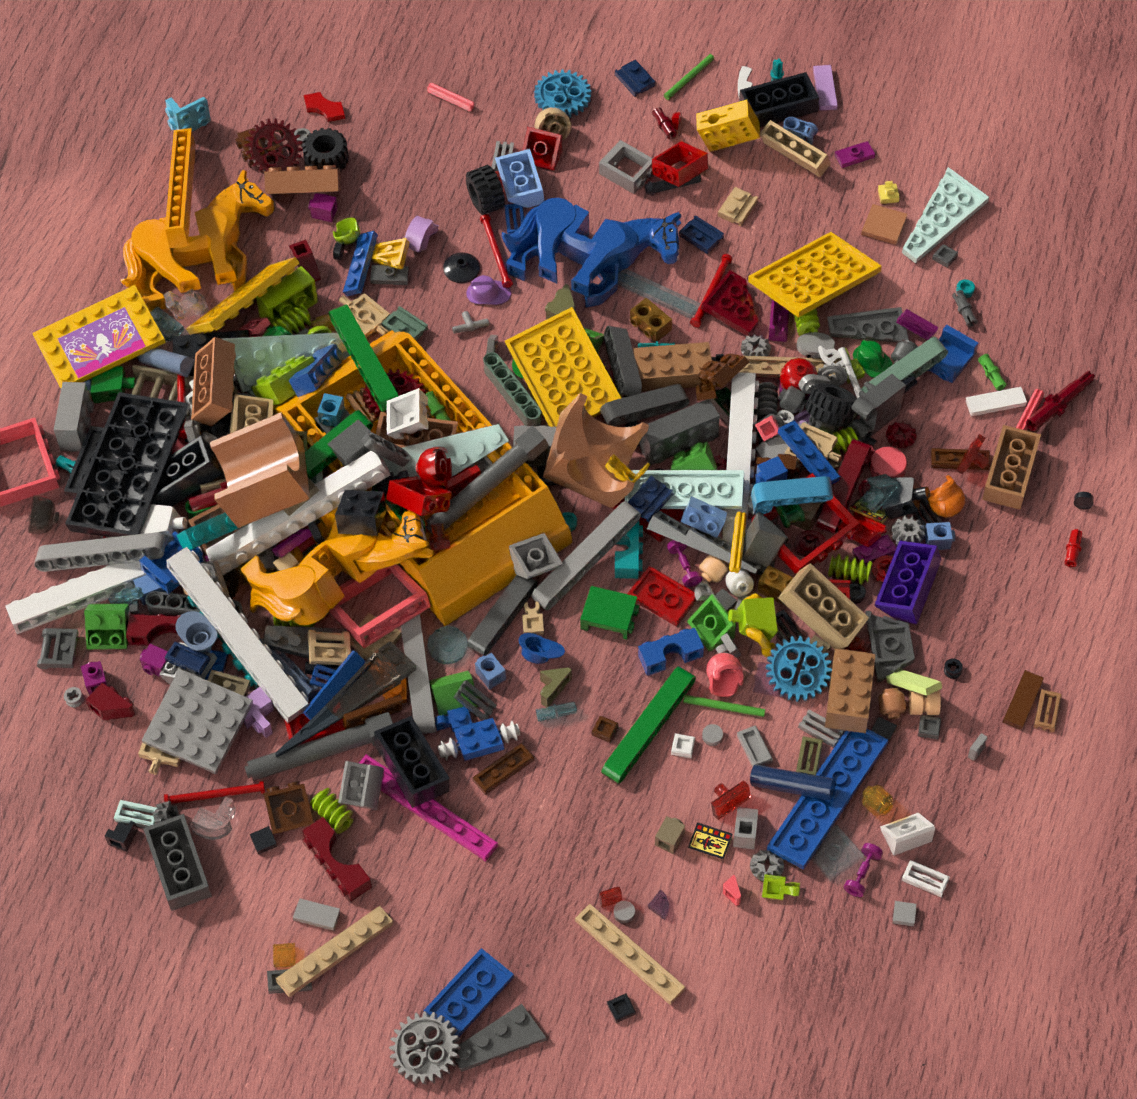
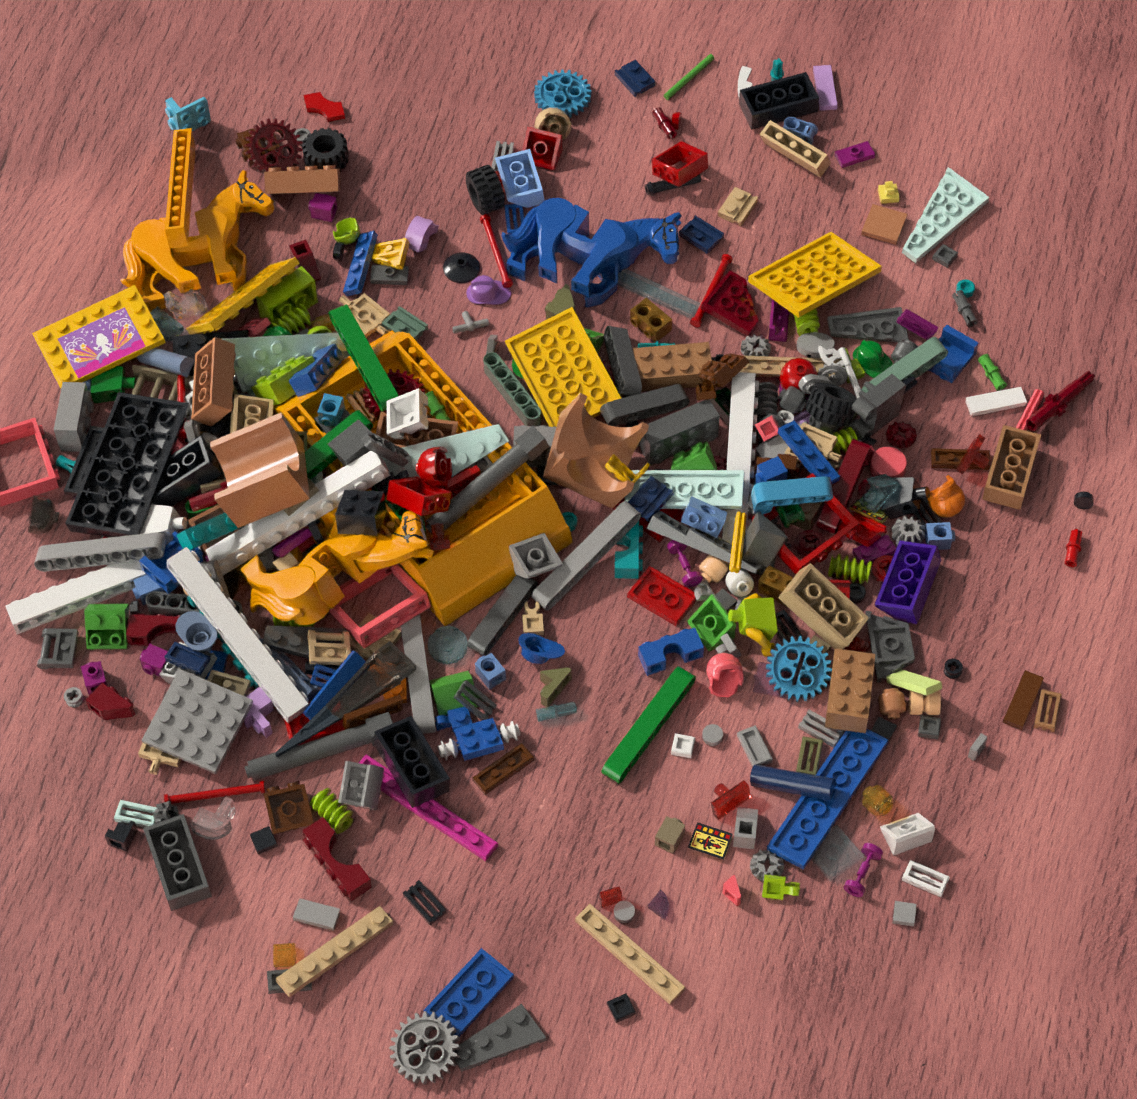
clear light blue axle [109,587,144,604] -> none
coral axle [427,83,475,112] -> none
green panel [580,586,640,639] -> none
reddish brown tile [591,716,619,743] -> none
light grey window [599,140,653,194] -> none
bright green bar [683,695,765,717] -> none
yellow piece [696,100,760,152] -> none
none -> black tile [403,880,446,925]

